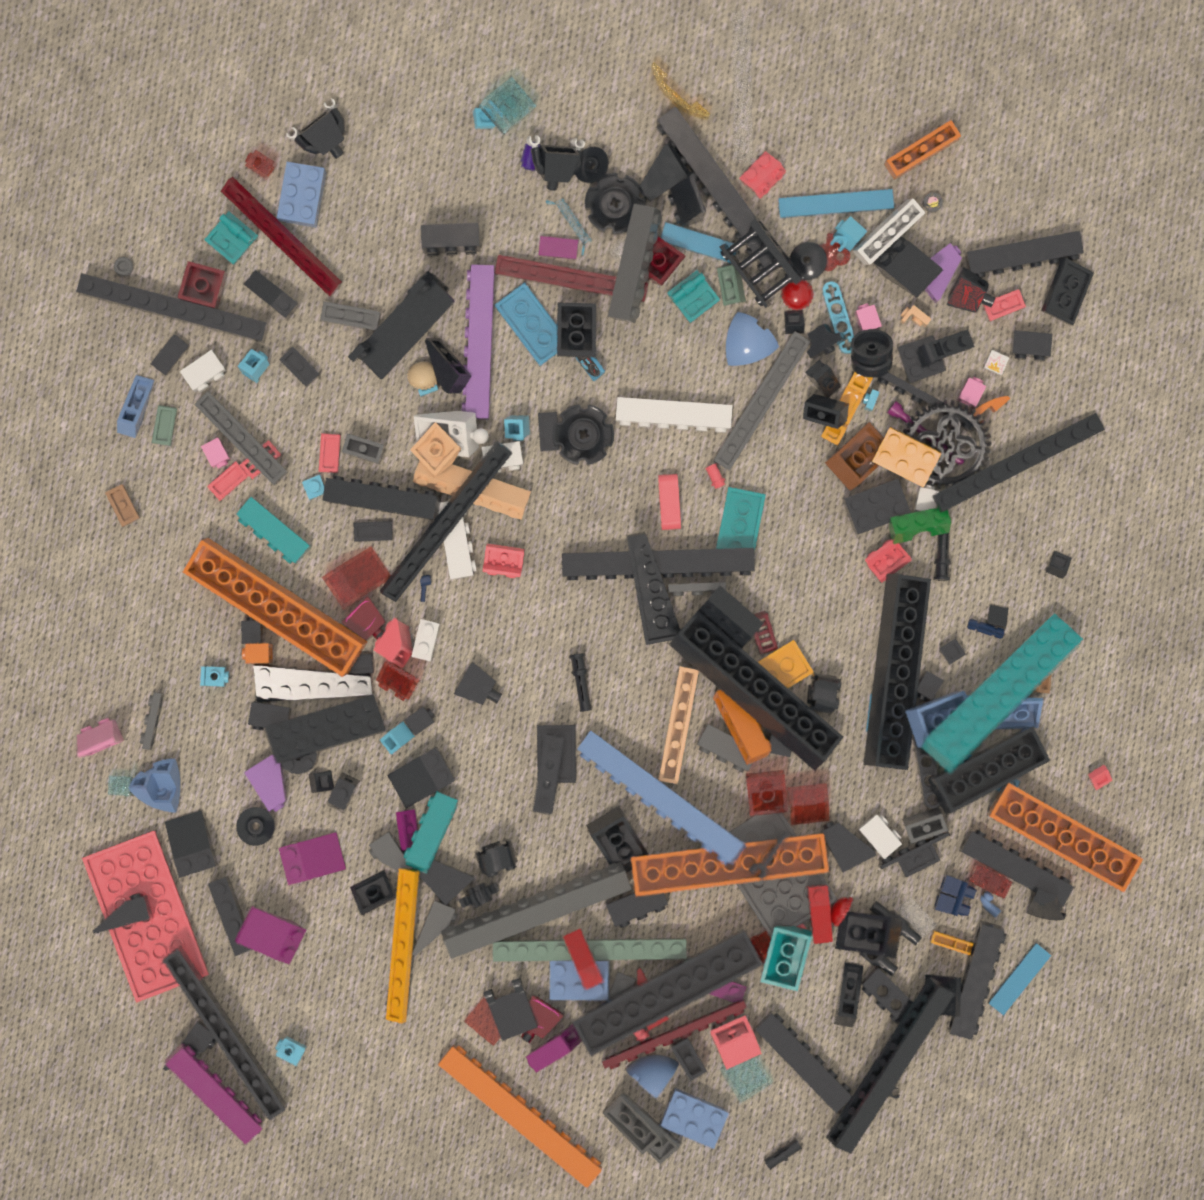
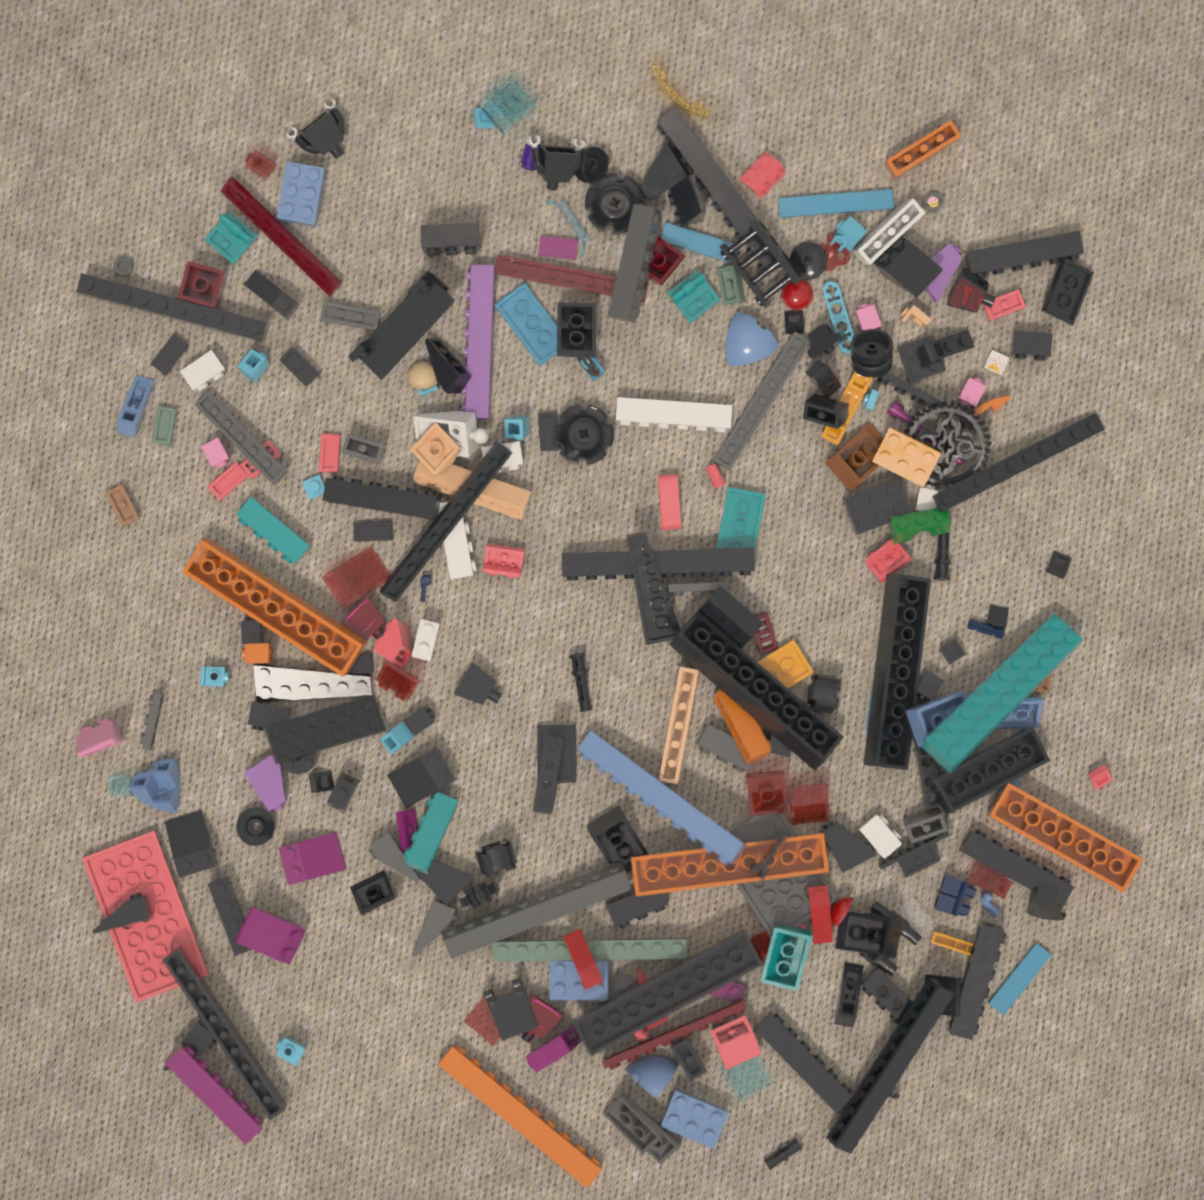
light orange plate [386,868,419,1024] -> none

